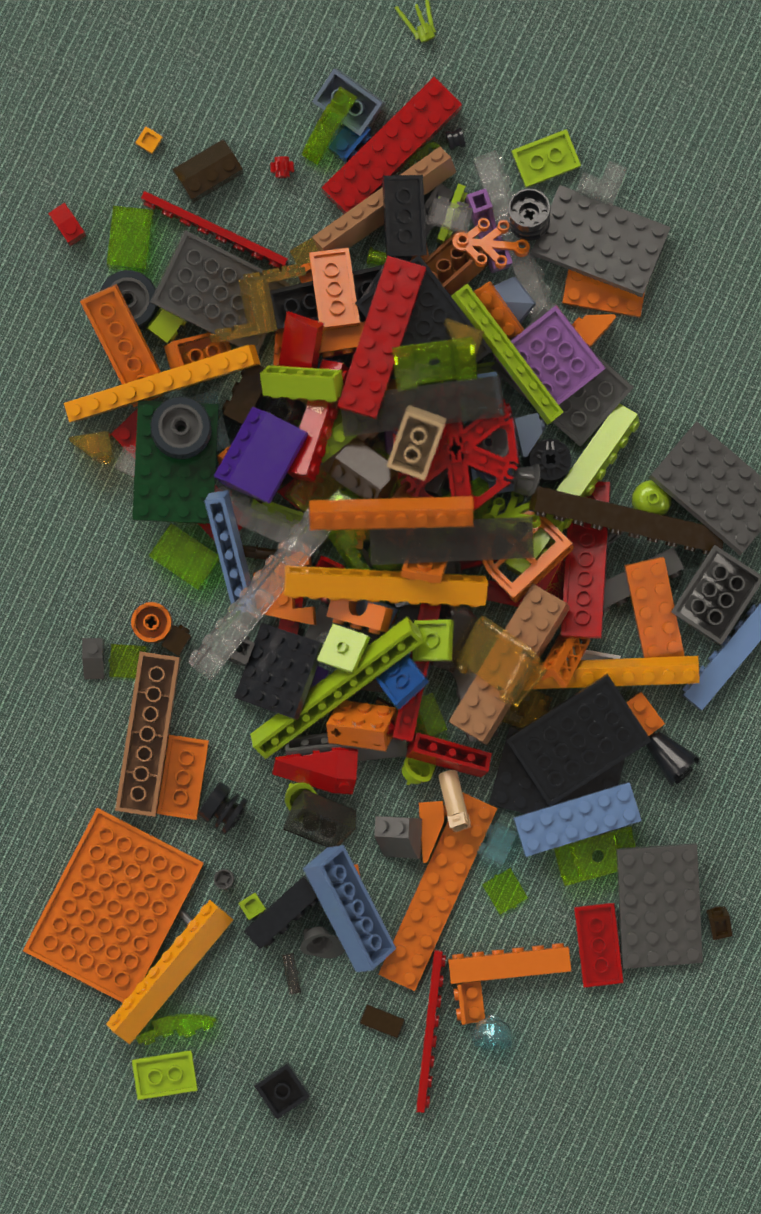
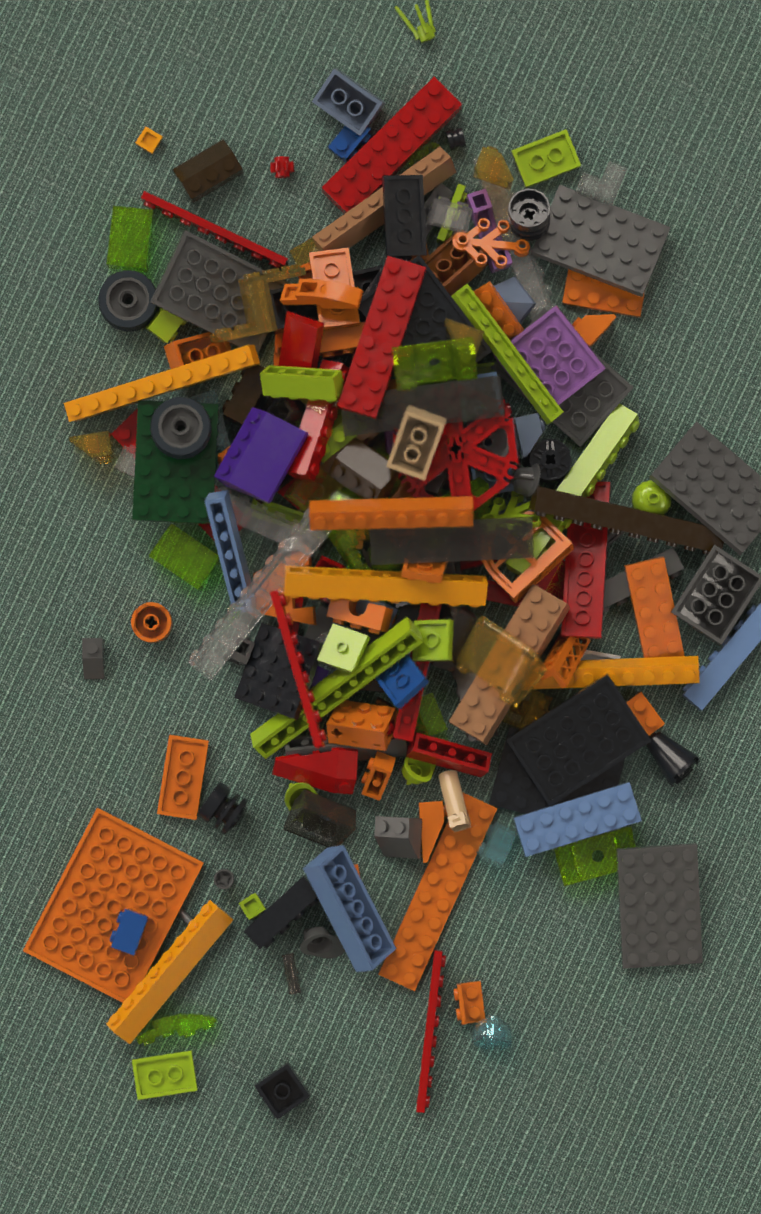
red slope [48,203,87,247] -> none
orange plate [80,284,162,407] -> none
clear neon green piece [108,644,146,678] -> none
medium nougat brick [115,651,181,817] -> none
dark brown brick [162,624,192,657] -> none
dark brown axle [242,545,276,562] -> none
clear neon green slope [301,86,358,165] -> none
dark brown tile [360,1004,404,1038] -> none
clear neon green bush [366,247,387,265] -> none
orange brick [448,943,571,984] -> none
clear neon green piece [482,868,528,914] -> none
red plate [574,903,624,988] -> none
dark brown bracket [706,906,733,940] -> none
none -> blue brick [109,908,149,955]
none -> red plate [270,590,327,749]
none -> orange slope [280,279,363,309]
none -> orange brick [361,751,396,801]
none -> clear yellow slope [473,146,514,190]

